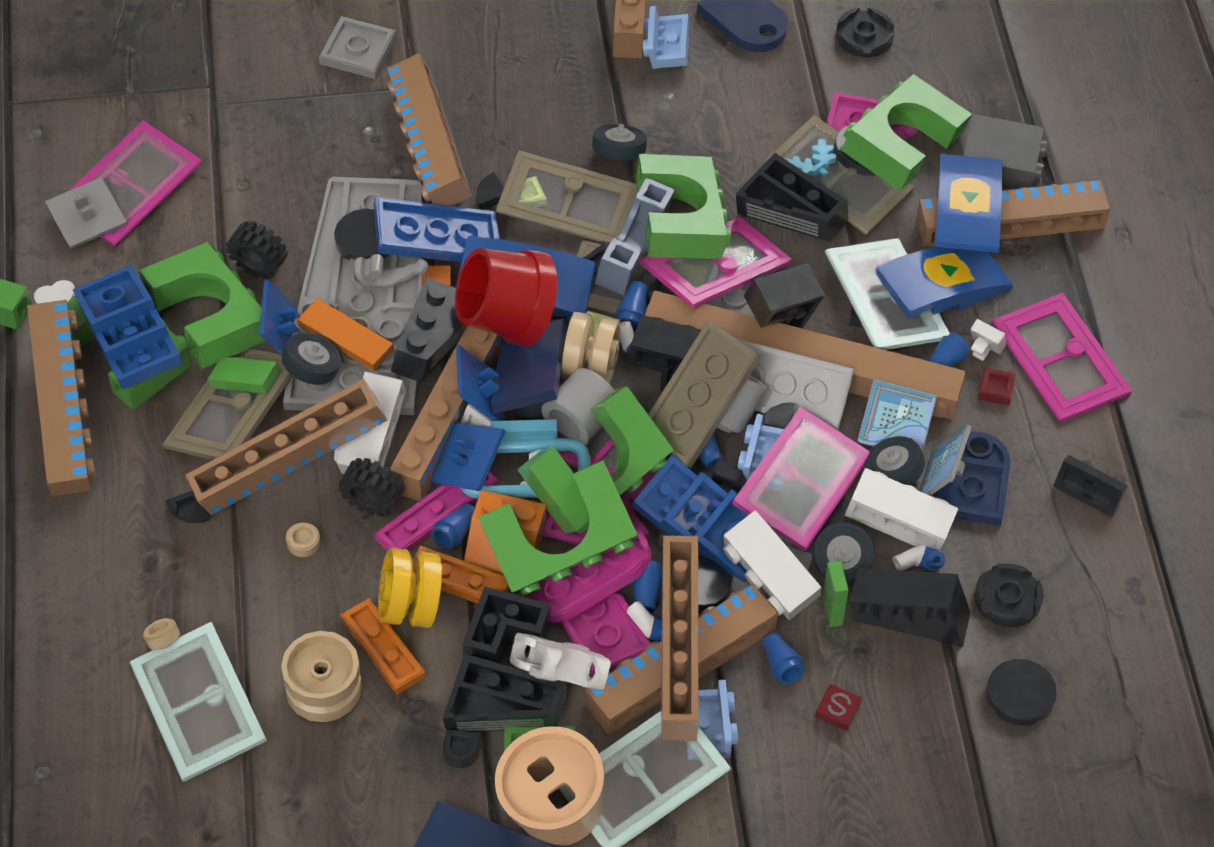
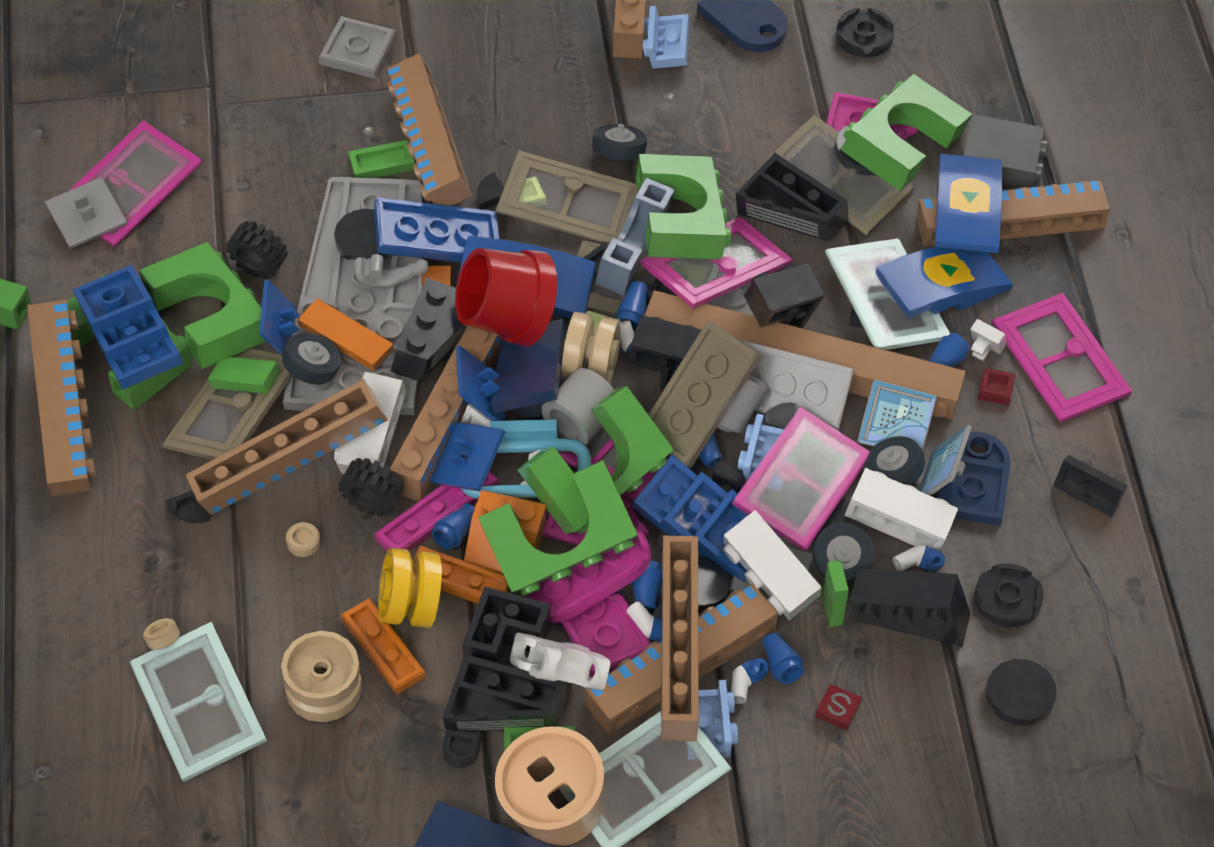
white tile [34,280,75,304] -> none
medium azure animal [784,139,836,177] -> none
none -> bright green tile [348,140,415,178]
none -> arm [730,658,769,704]

